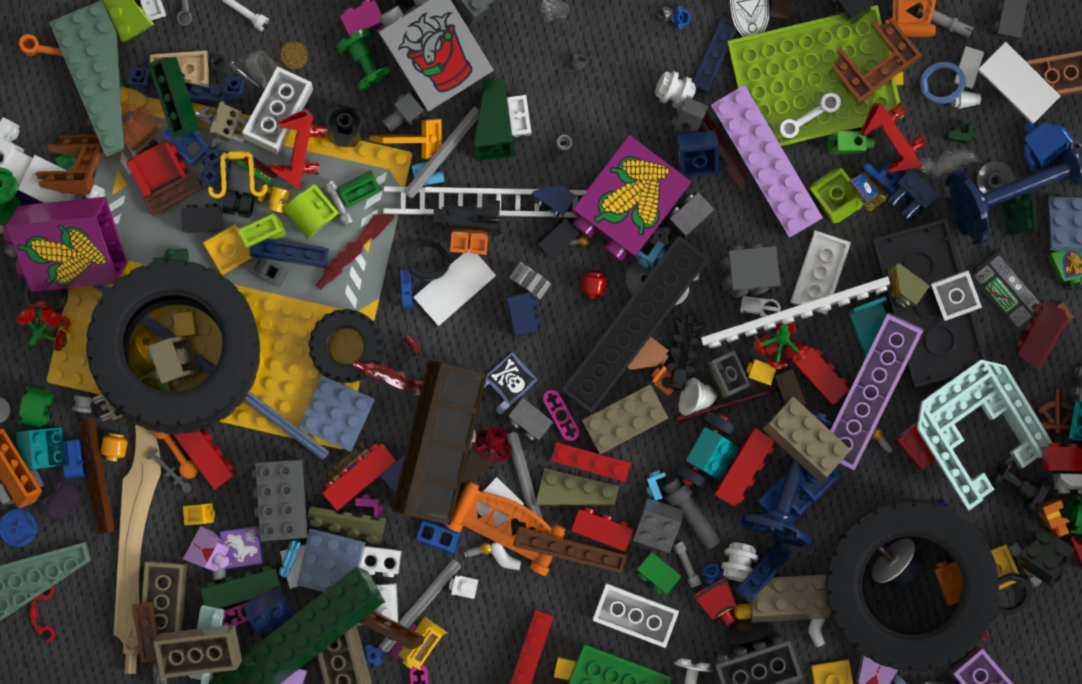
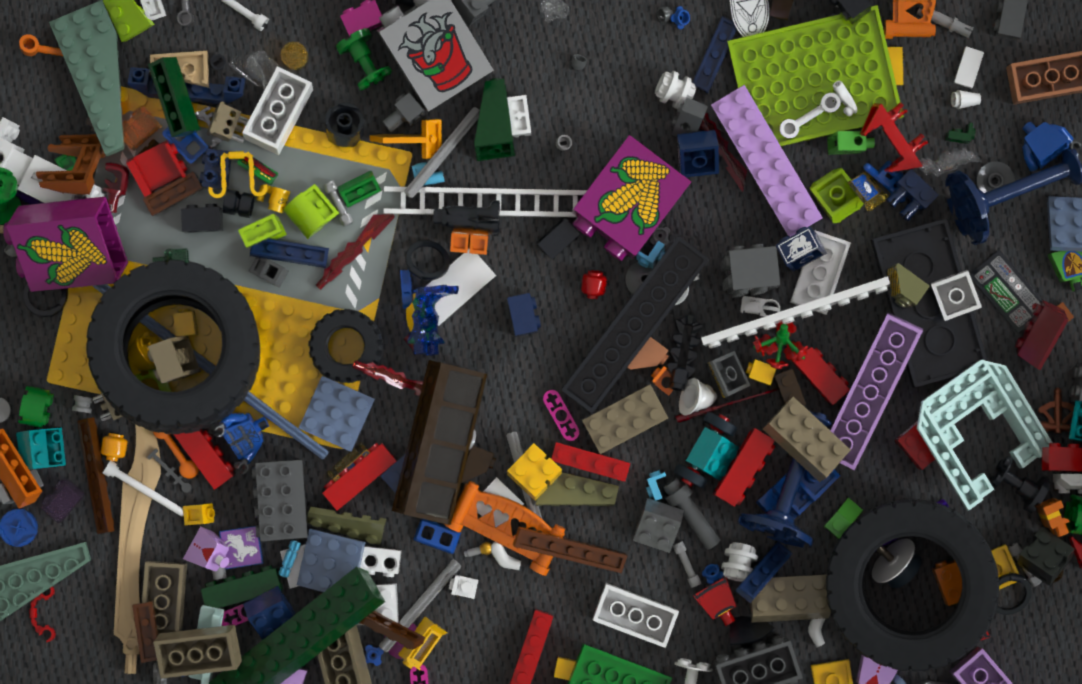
red plant [15,300,71,351] -> none
blue piece [63,440,86,479] -> none
yellow tile [202,224,255,275] -> none
red hose [268,109,327,189] -> none
magenta bracket [355,494,383,519] -> none
dark red wheel [472,427,512,462] -> none
flag [484,352,538,414] -> none
light grey gear [509,262,551,299] -> none
flat silver brick [509,398,553,441] -> none
dark blue slope [531,185,576,217] -> none
pearl gold piece [568,234,590,247] -> none
red brick [571,507,633,551] -> none
green brick [636,551,682,594] -> none
flat silver brick [668,193,714,239] -> none
yellow piece [734,603,751,620] -> none
dark orange wedge [830,18,922,105] -> none
teal piece [848,296,887,358] -> none
piece [871,427,893,453] -> none
medium blue piece [919,62,966,104] -> none
white tile [978,42,1060,124] -> none
clear green bracket [1002,193,1039,235] -> none
none -> dark red piece [103,162,130,213]
none -> white piece [103,460,184,517]
none -> torso [211,413,269,474]
none -> clear blue hips [406,285,459,356]
none -> yellow piece [507,443,562,501]
none -> dark blue brick [776,227,827,272]
none -> bright green slope [823,497,863,539]
none -> white arm [833,80,858,117]

